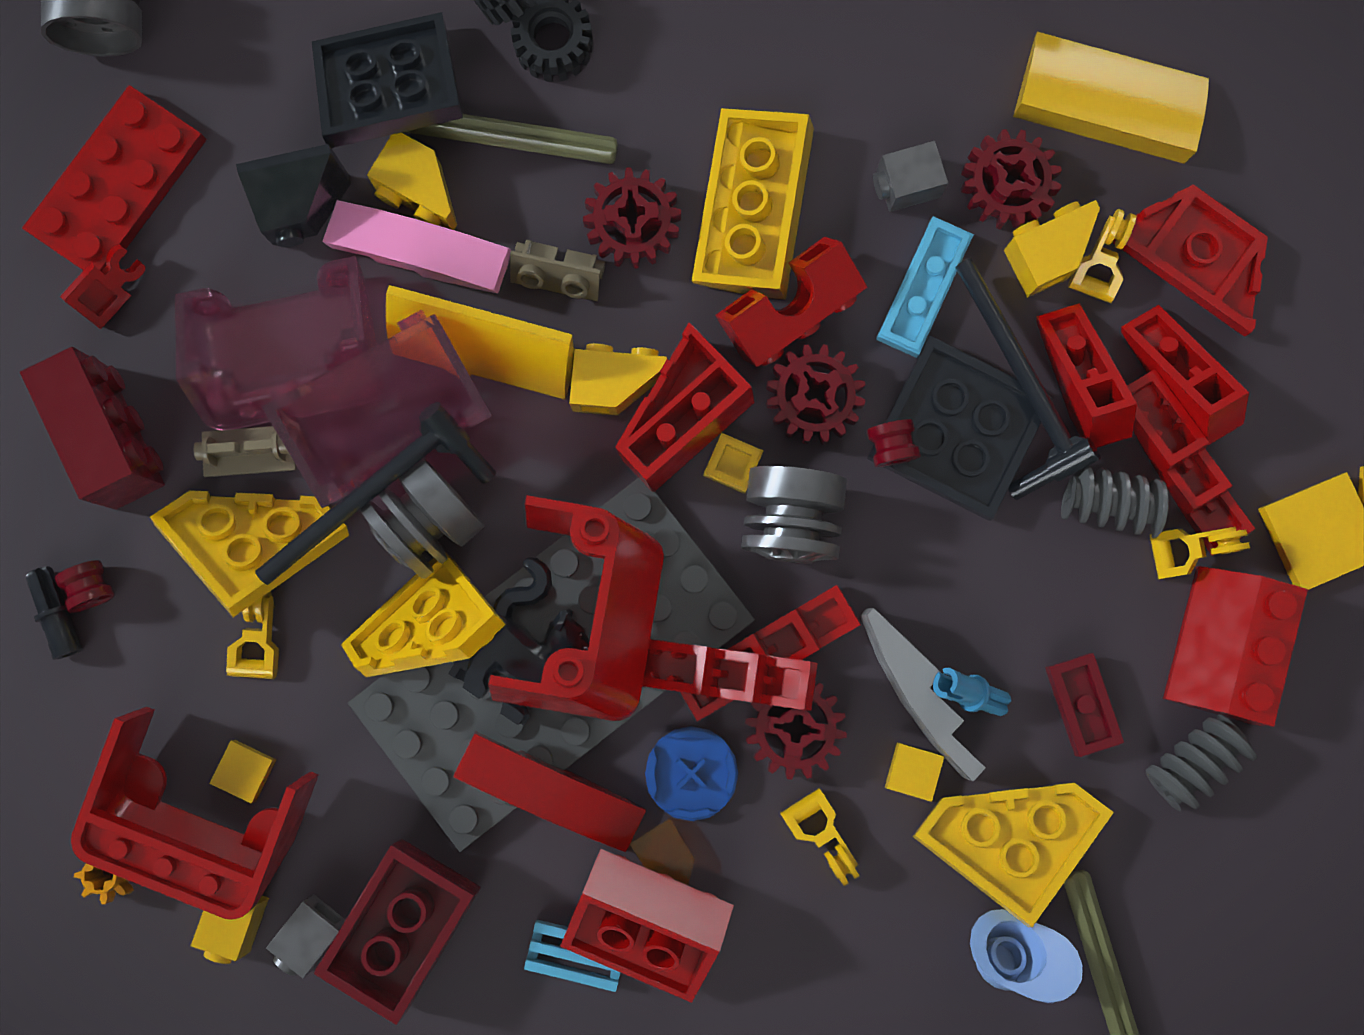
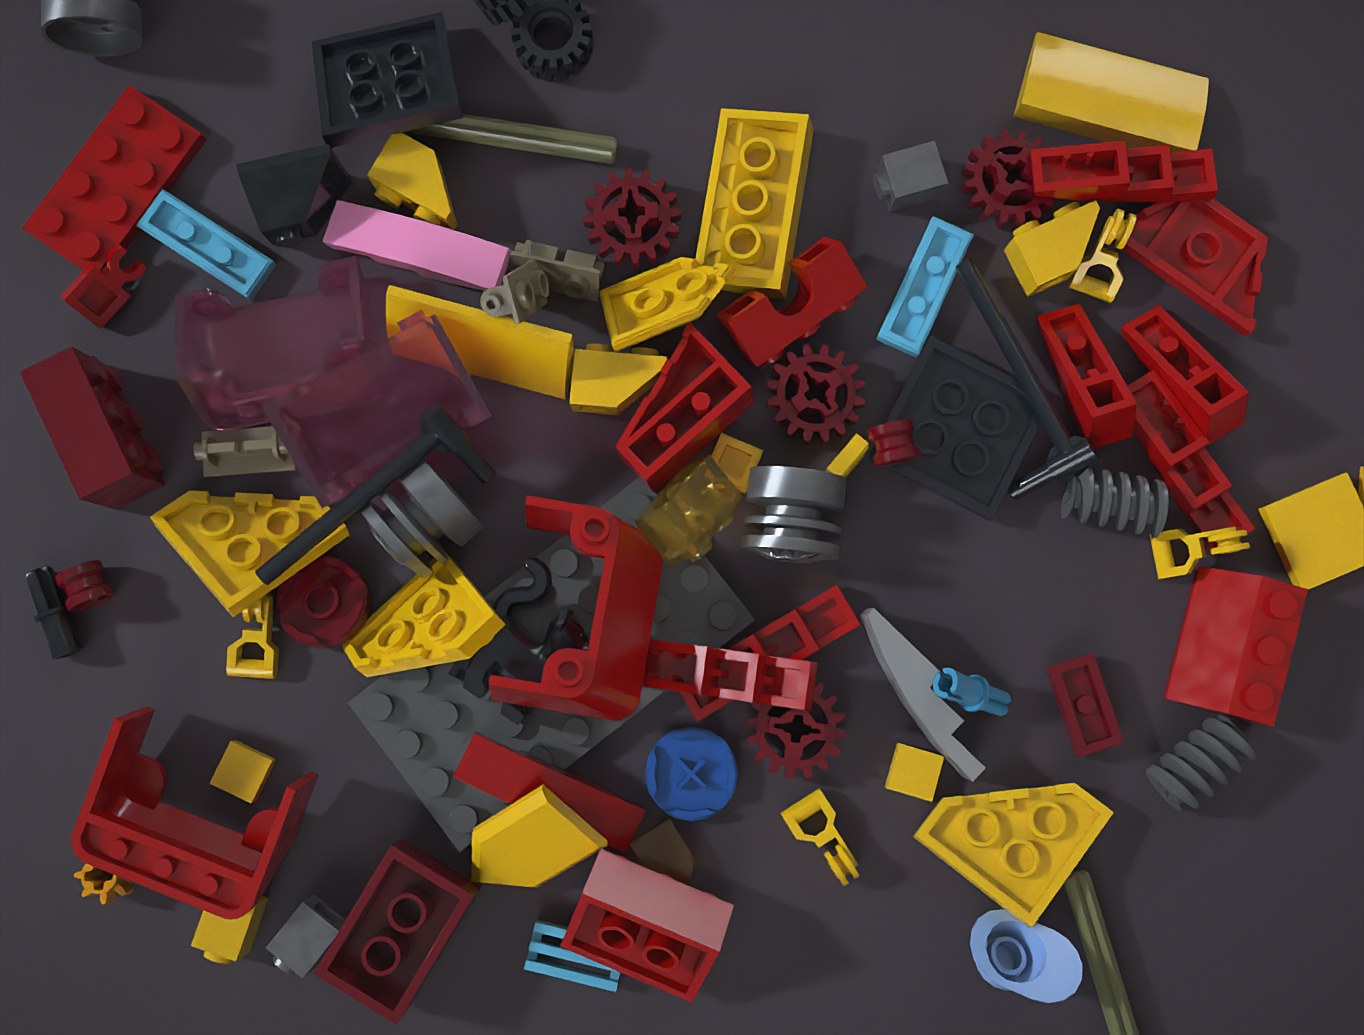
none -> medium azure tile [136,189,277,301]
none -> dark red tile [277,556,371,649]
none -> yellow tile [471,785,608,887]
none -> dark tan hinge [480,258,549,324]
none -> yellow tile [599,257,735,352]
none -> clear yellow brick [635,455,743,566]
none -> yellow tile [826,433,869,478]
none -> red slope [1030,140,1218,202]

